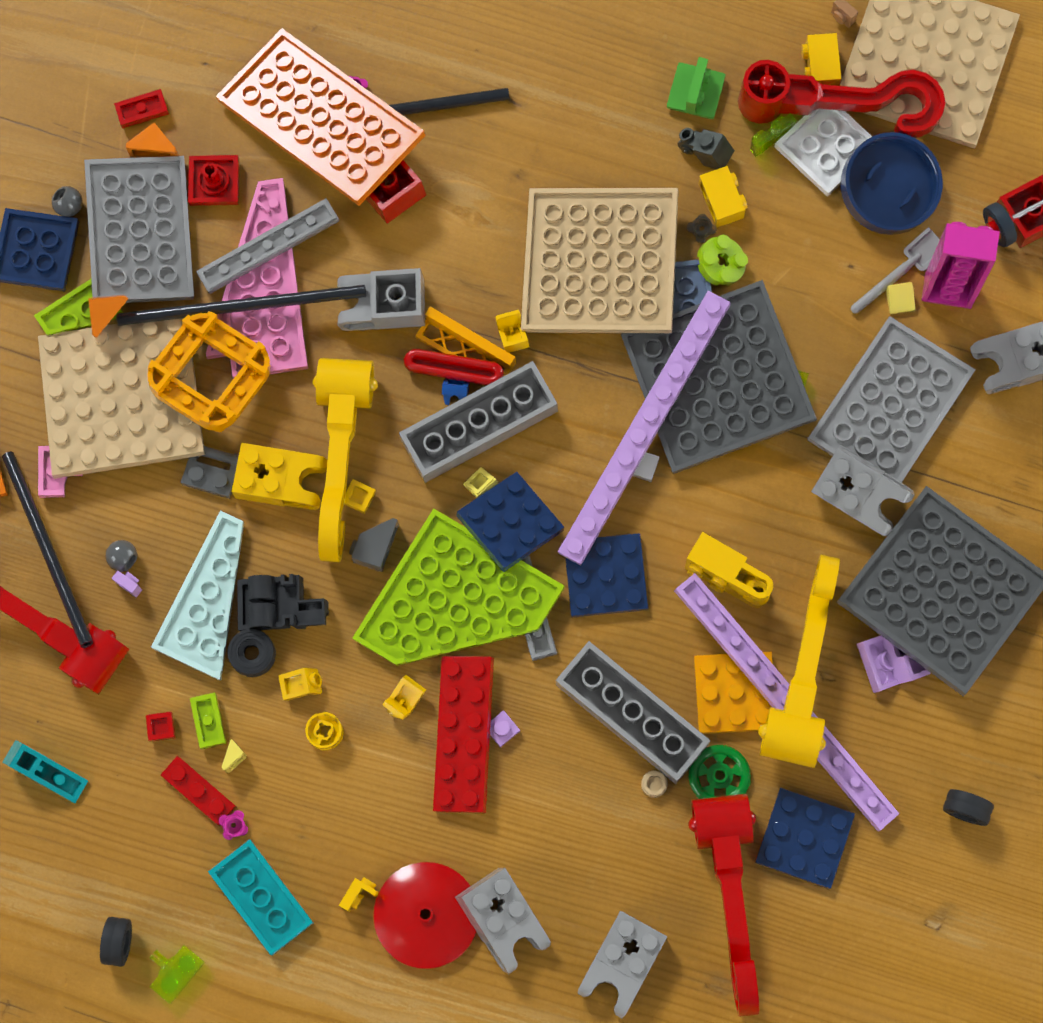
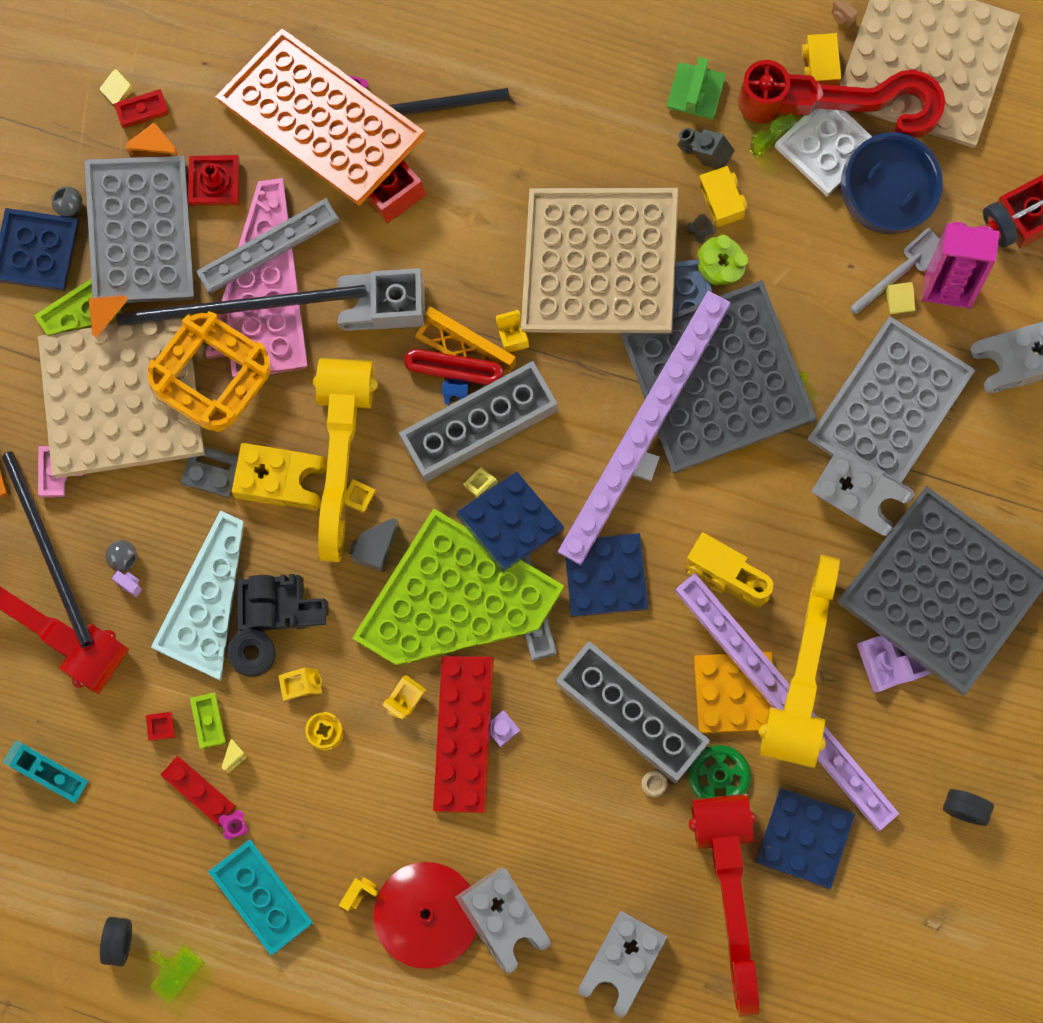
none -> light yellow slope [99,69,134,106]

